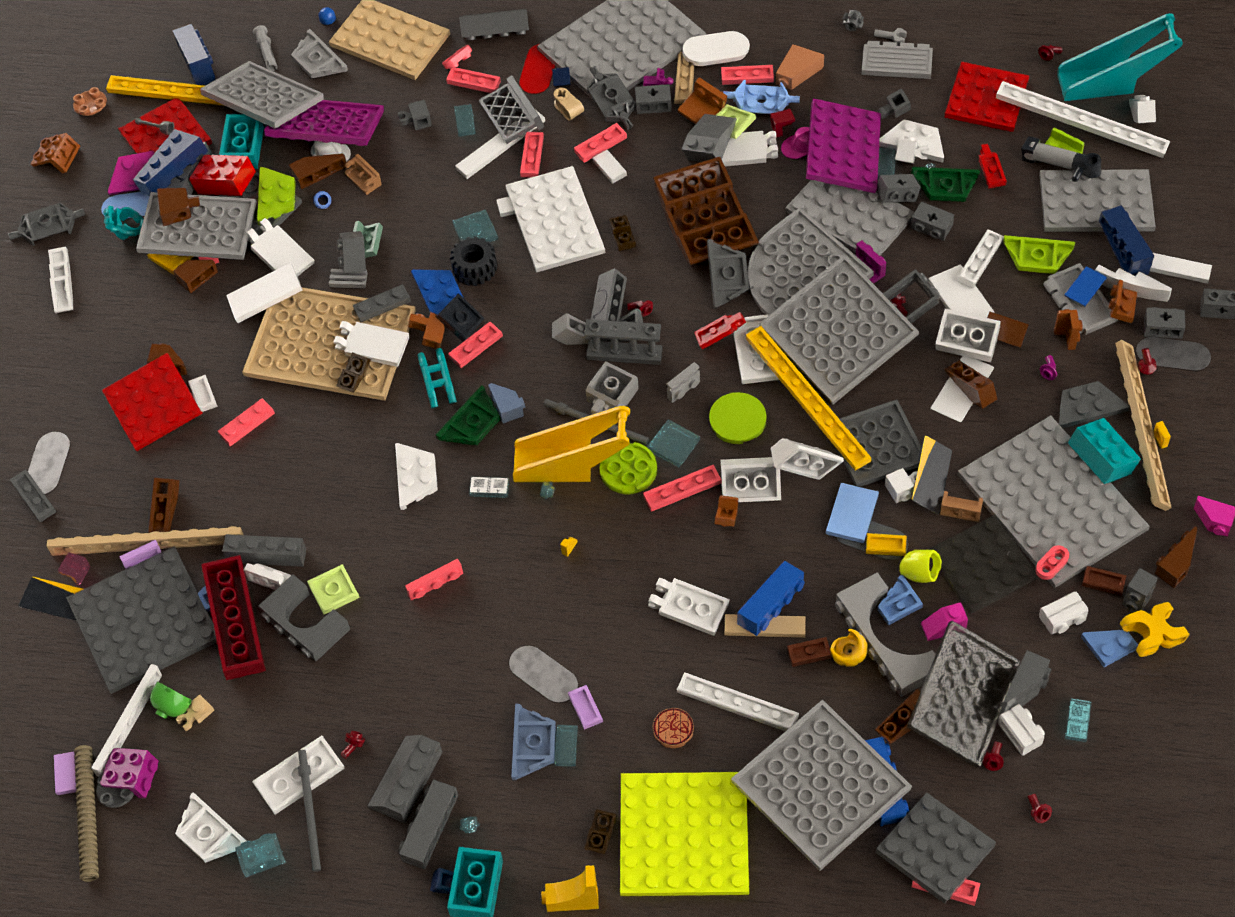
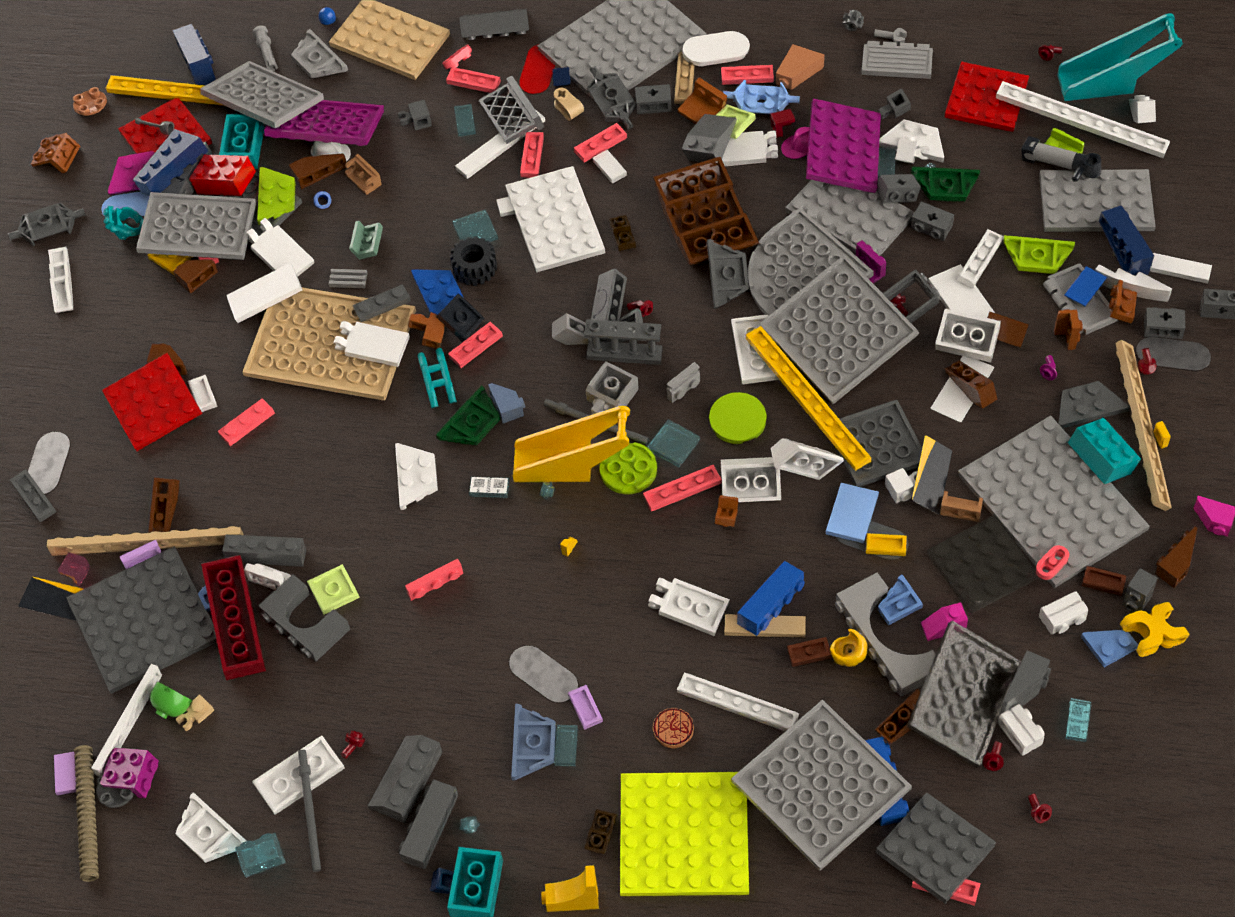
reddish brown torso [157,188,201,226] -> none
dark brown slope [336,352,371,393] -> none
dark grey brick [337,231,366,273] -> none
magenta piece [643,68,674,86] -> none
hinge [694,312,746,349] -> none
neon yellow piece [900,550,942,583] -> none
red hinge [979,144,1007,188] -> none

